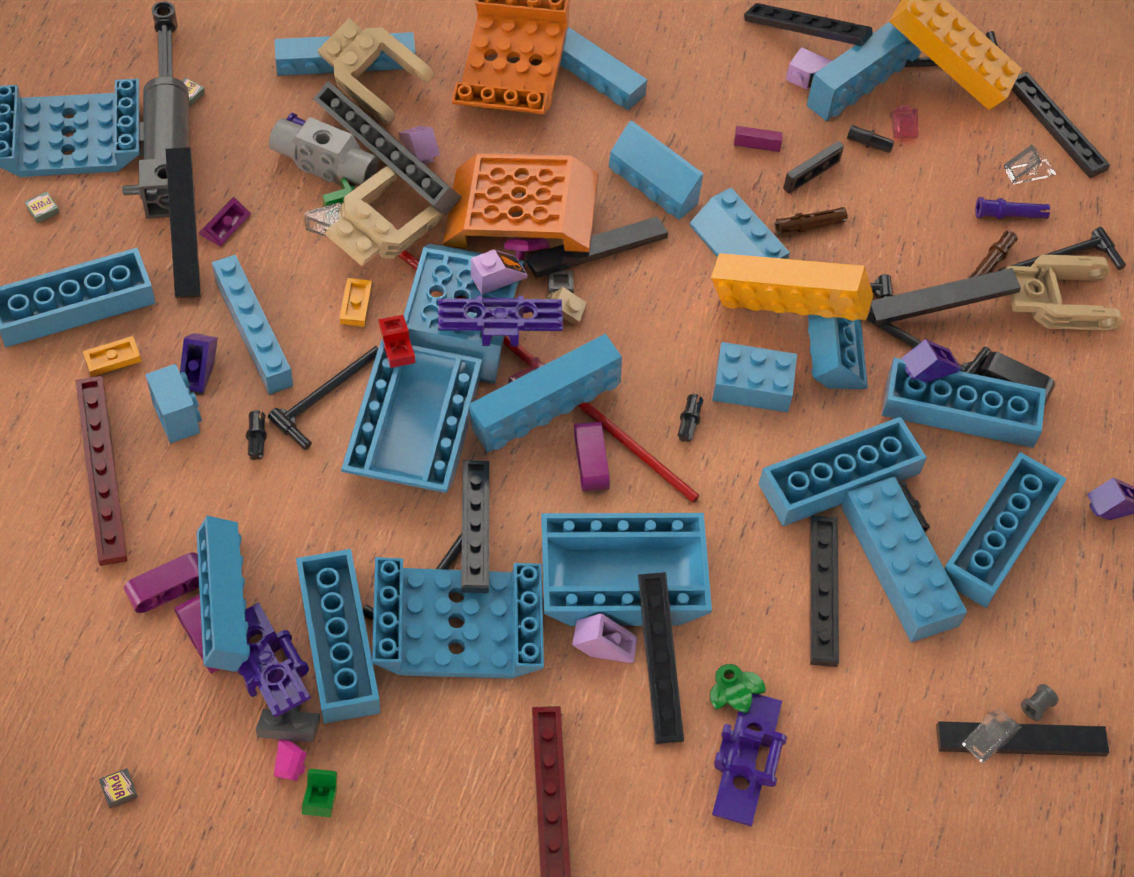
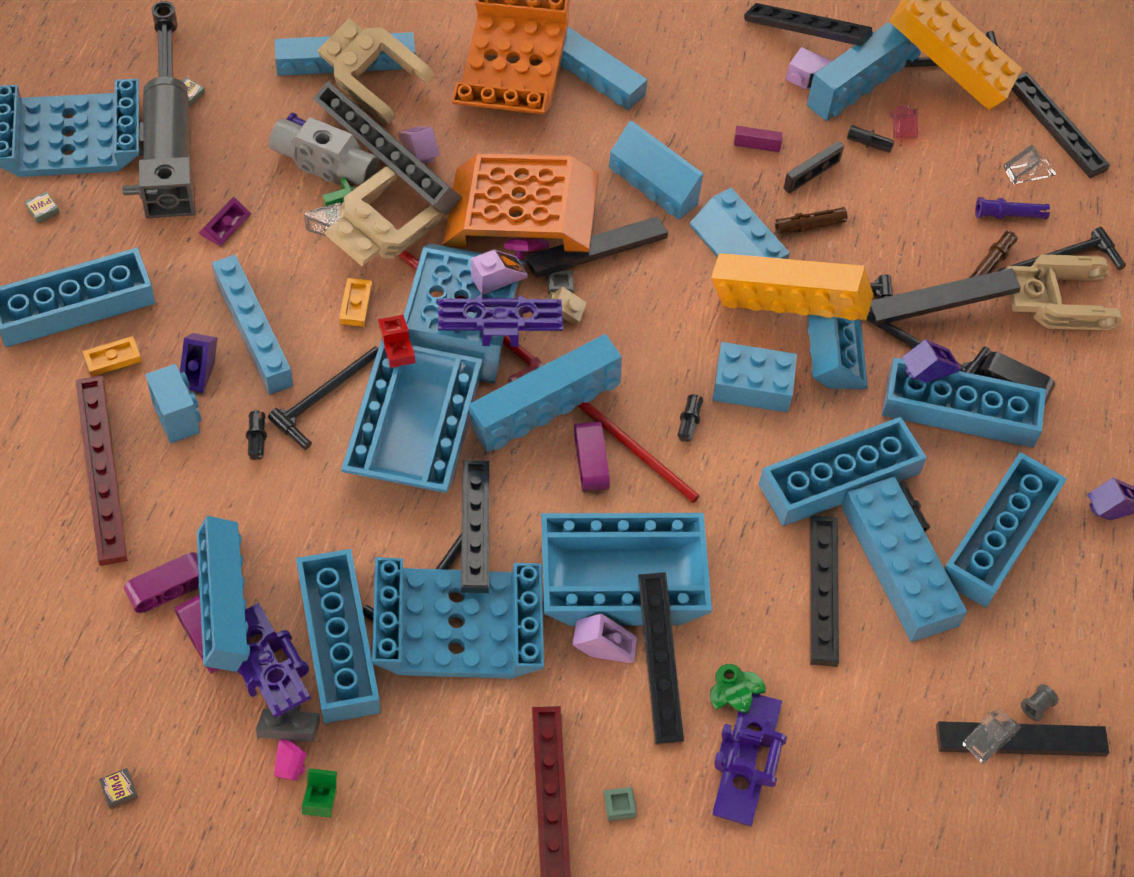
black tile [165,147,201,298] -> none
none -> sand green tile [603,787,637,822]

